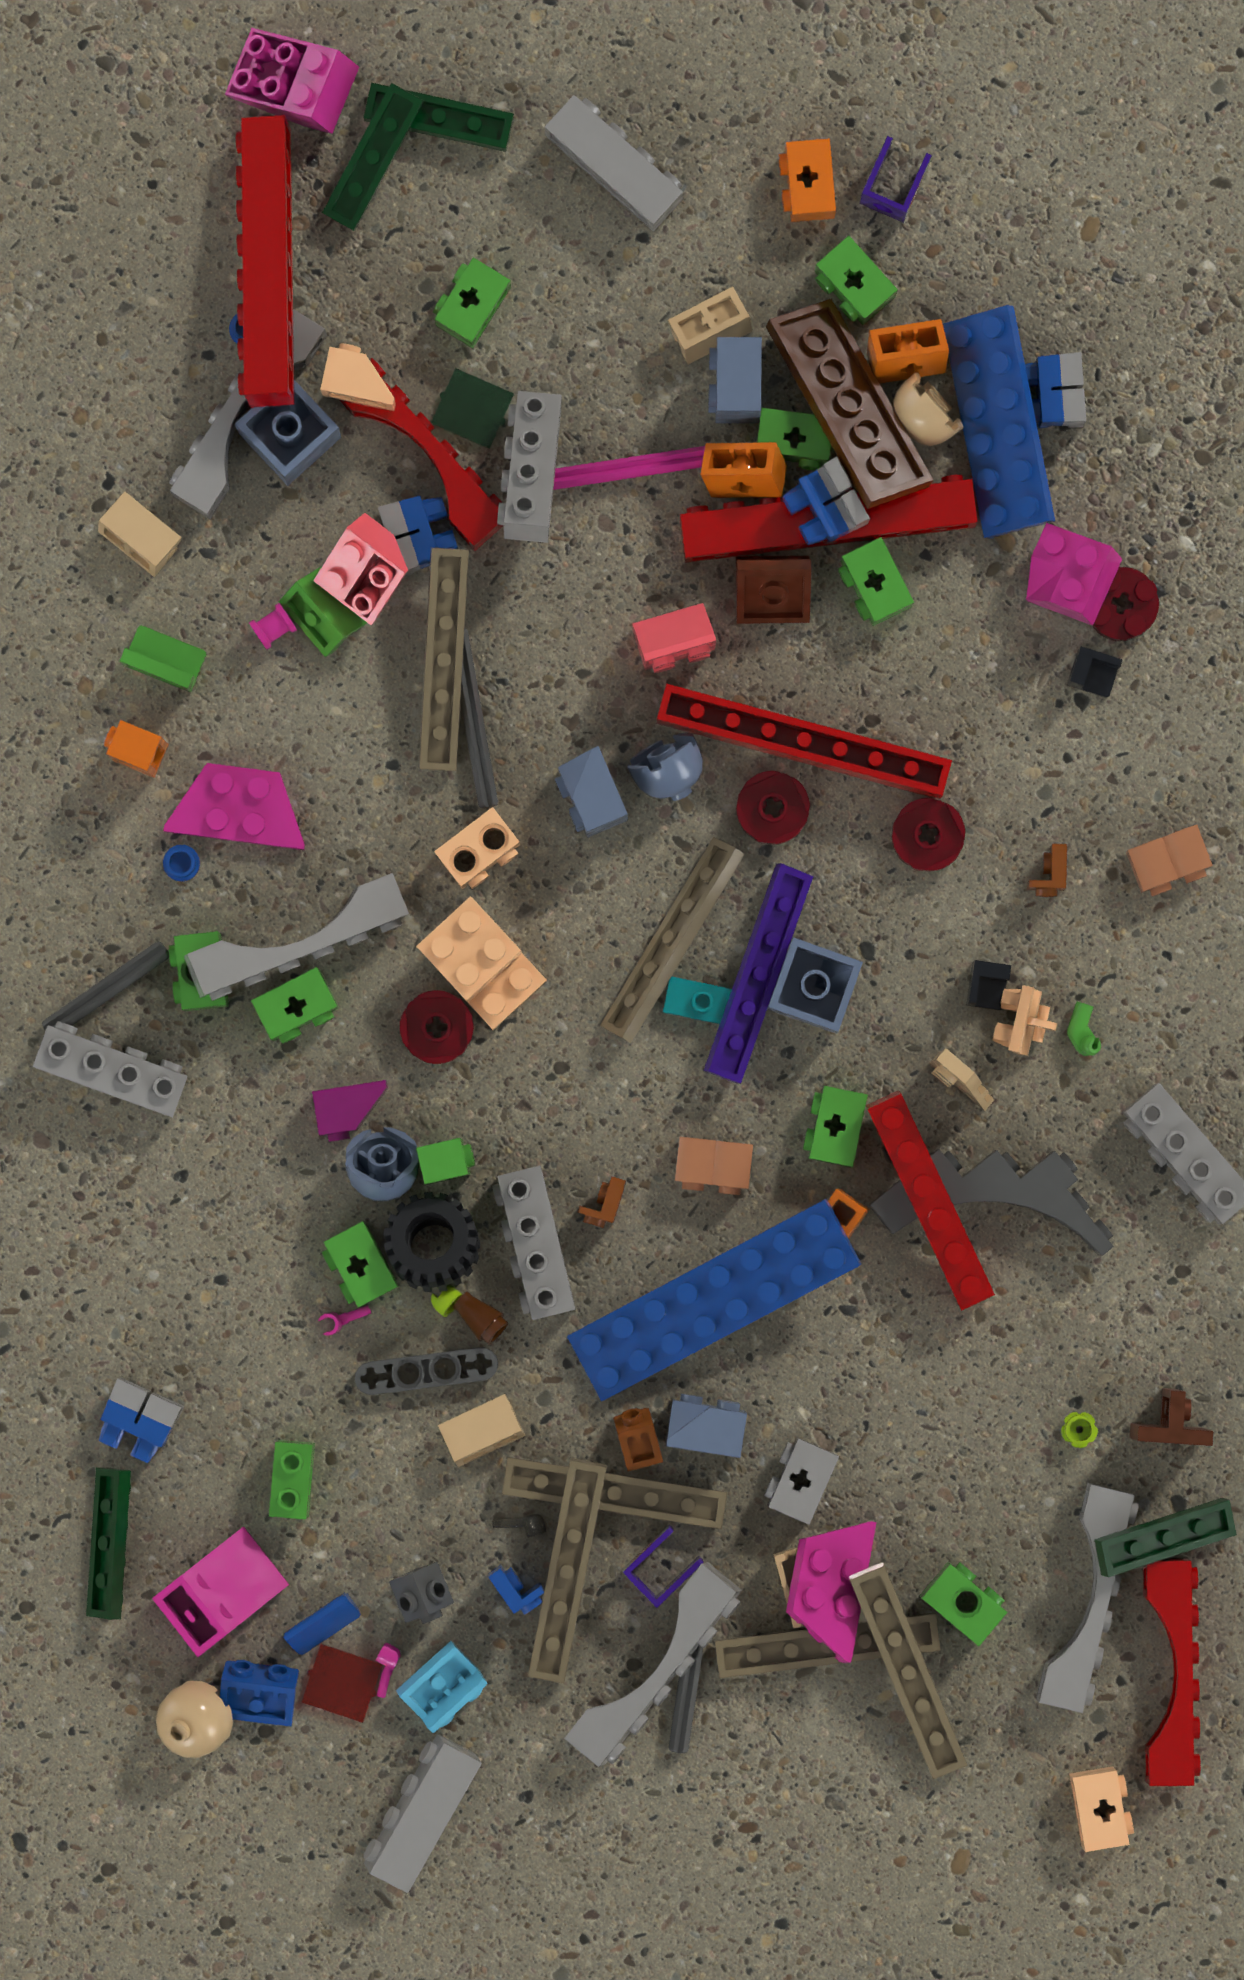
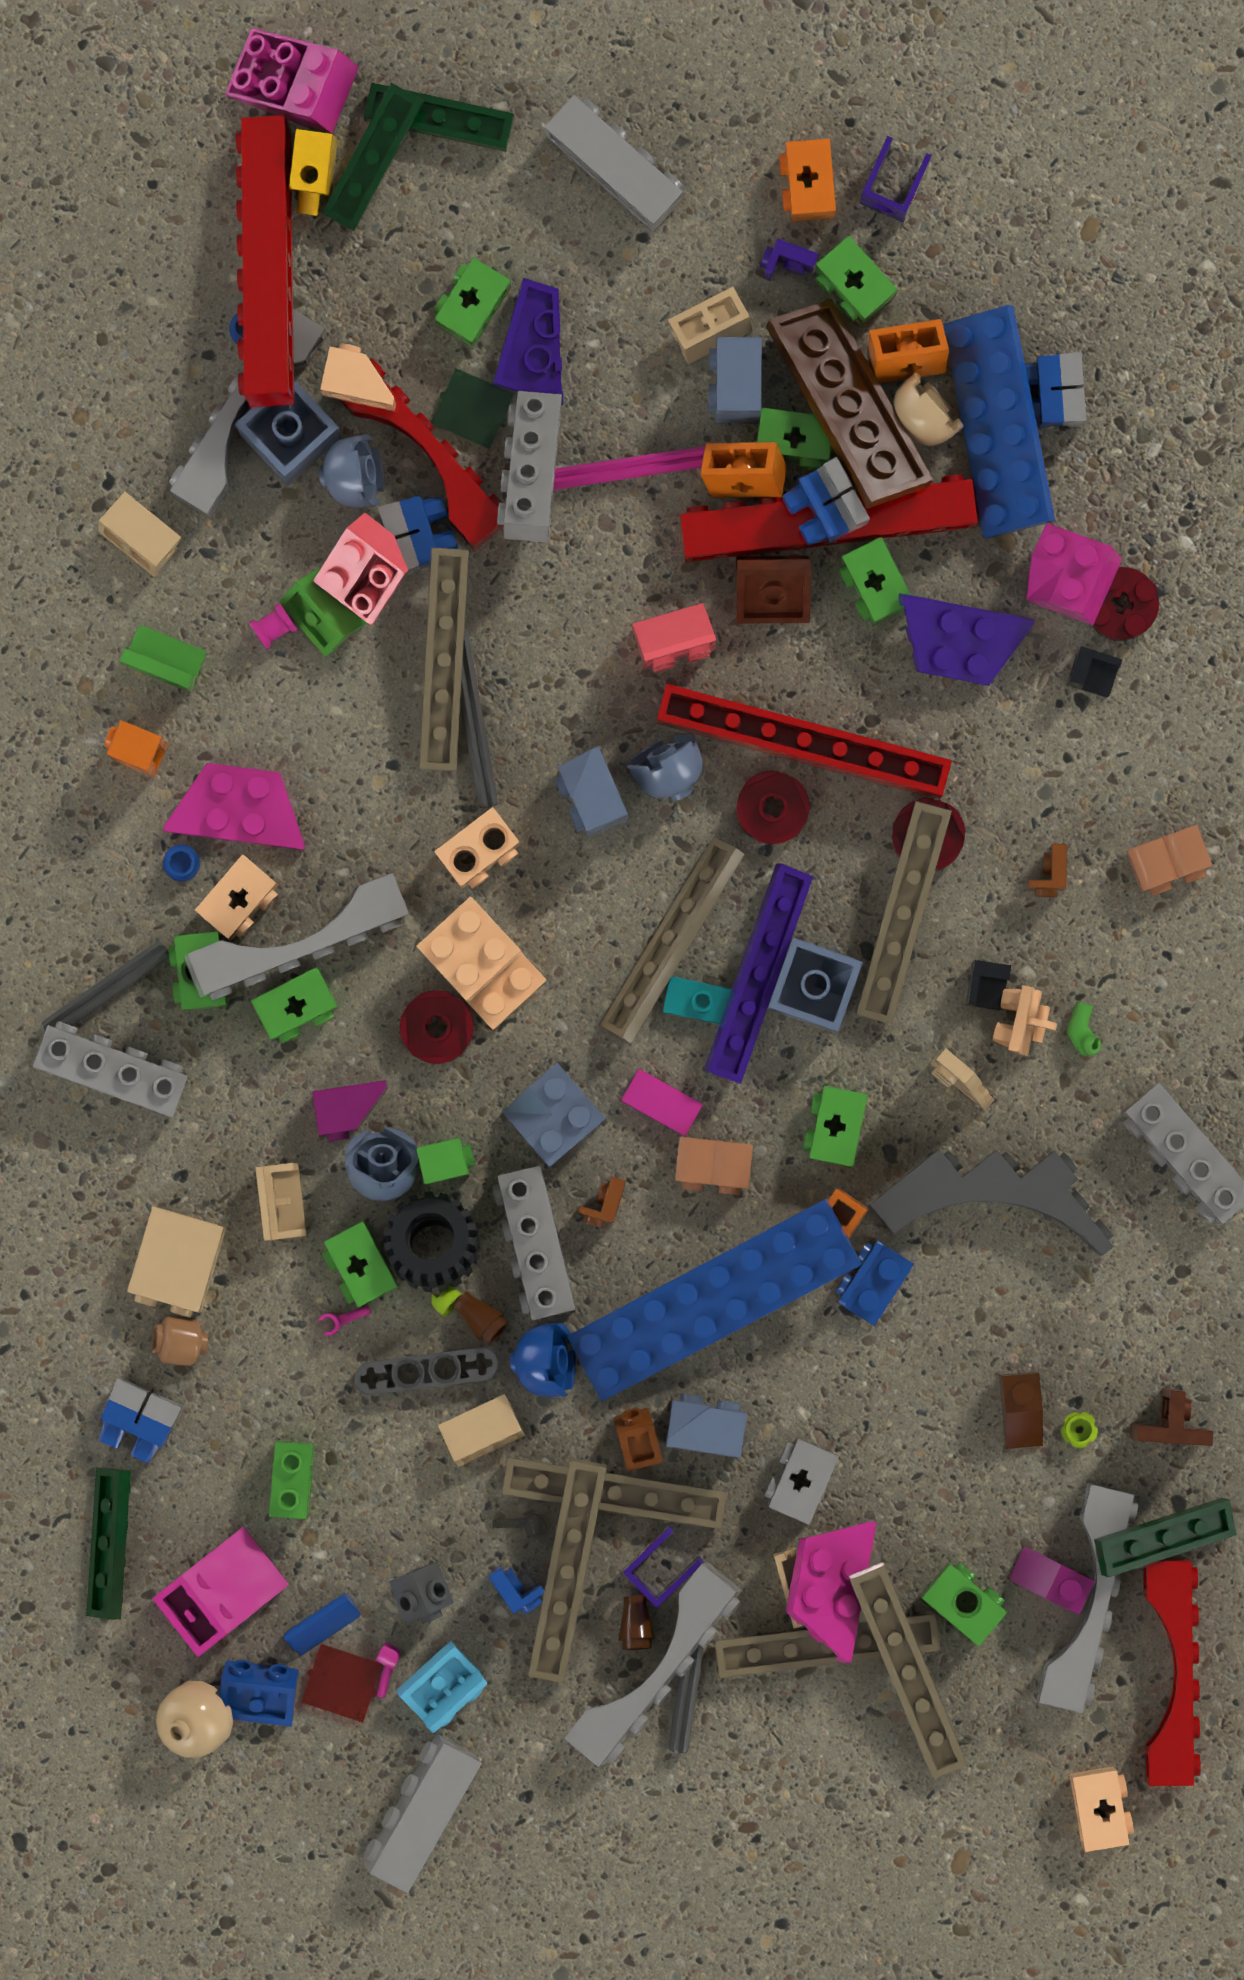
red arch [866,1090,995,1311] -> none
none -> tan brick [127,1206,227,1318]
none -> medium nougat head [152,1316,208,1366]
none -> light nougat brick [195,854,279,941]
none -> tan hinge [255,1163,307,1241]
none -> yellow torso [289,129,338,216]
none -> sand blue cylinder [319,433,384,508]
none -> dark purple wing [492,278,563,406]
none -> sand blue slope [502,1063,606,1168]
none -> blue cylinder [510,1323,576,1398]
none -> reddish brown cone [618,1596,655,1650]
none -> dark pink tile [621,1069,703,1136]
none -> dark purple bracket [760,238,818,281]
none -> blue bracket [835,1240,914,1326]
none -> dark tan plate [856,801,952,1024]
none -> dark purple wing [898,593,1035,686]
none -> reddish brown slope [999,1372,1043,1449]
none -> magenta slope [1008,1546,1095,1615]

